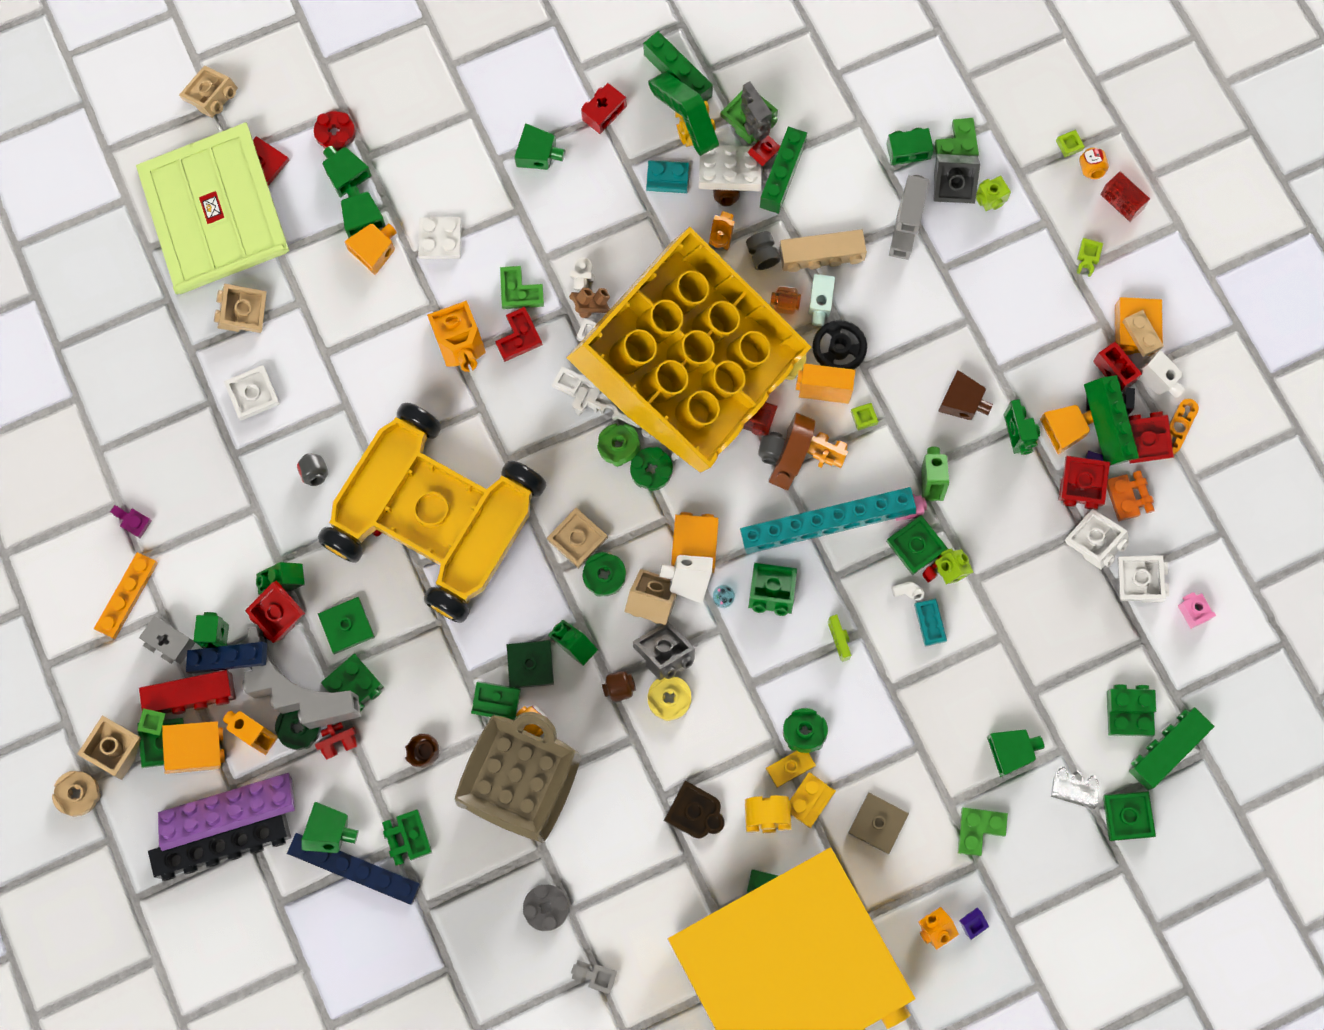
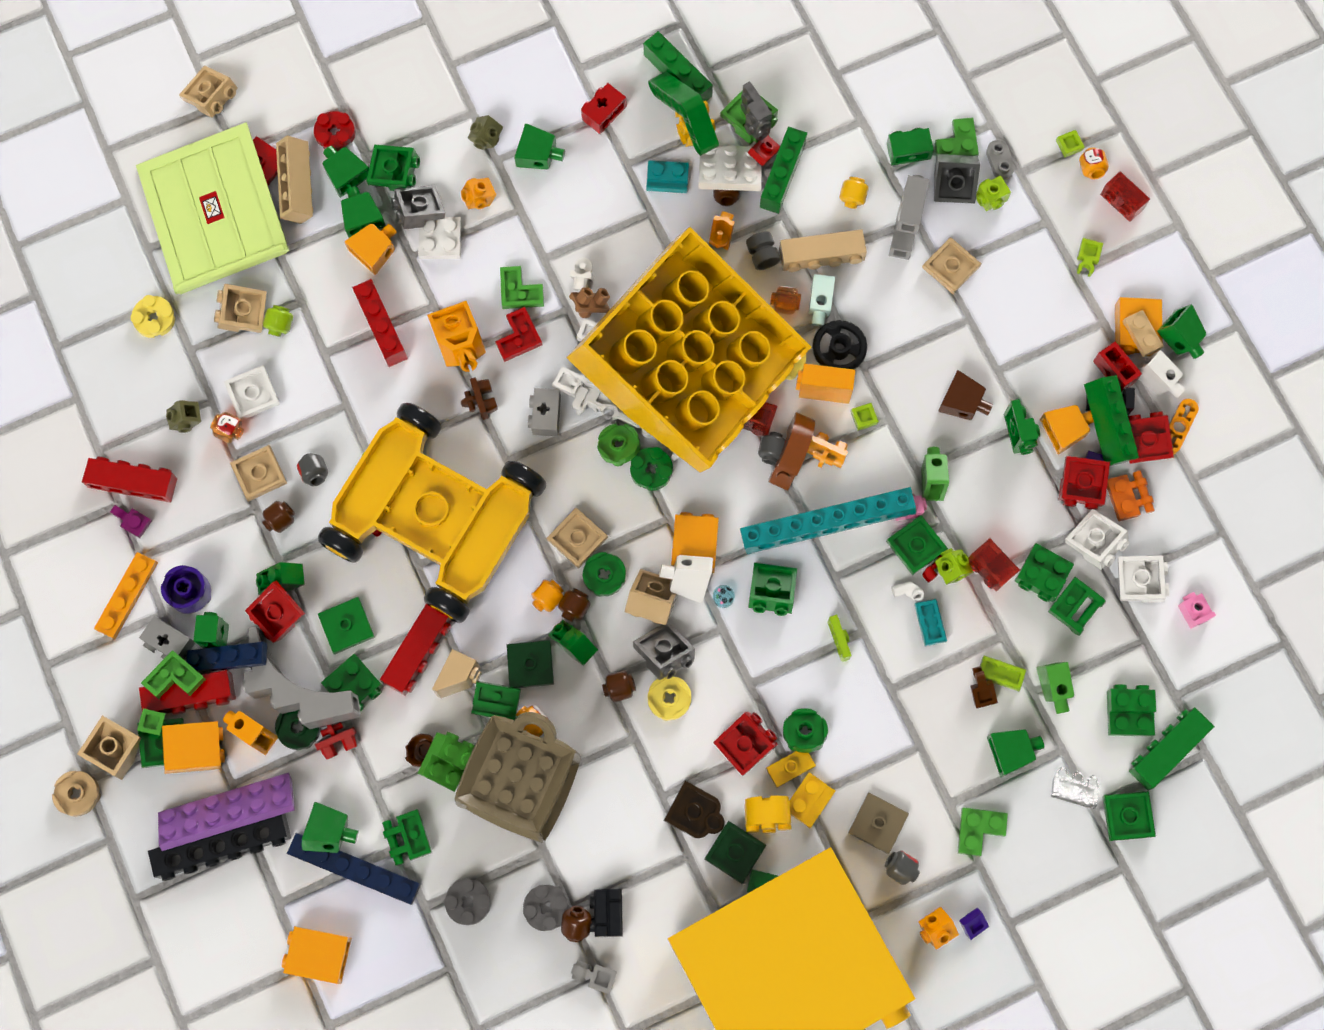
none -> red brick [82,456,178,503]
none -> light yellow plate [131,295,175,338]
none -> bright green plate [141,650,206,699]
none -> dark purple brick [161,565,211,614]
none -> olive brick [166,400,201,433]
none -> head [210,412,244,443]
none -> tan plate [230,445,288,502]
none -> reddish brown head [262,501,295,533]
none -> lime head [263,305,293,337]
none -> tan brick [276,135,313,224]
none -> light orange brick [282,926,352,984]
none -> red brick [352,279,408,367]
none -> green plate [366,145,420,191]
none -> red brick [380,604,451,696]
none -> flat silver plate [391,185,445,229]
none -> bright green plate [418,732,475,792]
none -> tan slope [432,649,482,698]
none -> flat silver plate [444,879,491,925]
none -> light orange brick [461,178,496,209]
none -> reddish brown hips [461,377,498,420]
none -> olive brick [468,115,503,150]
none -> light grey brick [528,388,561,436]
none -> light orange head [531,579,564,612]
none -> reddish brown head [558,588,591,622]
none -> reddish brown head [561,906,592,942]
none -> black brick [590,889,623,937]
none -> dark green plate [704,820,766,884]
none -> red plate [713,711,778,776]
none -> yellow head [839,177,869,209]
none -> dark grey head [885,851,920,885]
none -> tan plate [922,237,982,294]
none -> clear red brick [968,538,1020,592]
none -> reddish brown plate [970,666,998,709]
none -> lime plate [980,655,1026,692]
none -> light grey plate [986,140,1015,180]
none -> green plate [1014,543,1074,602]
none -> bright green torso [1036,662,1074,714]
none -> green plate [1048,577,1106,636]
none -> green torso [1157,304,1206,359]

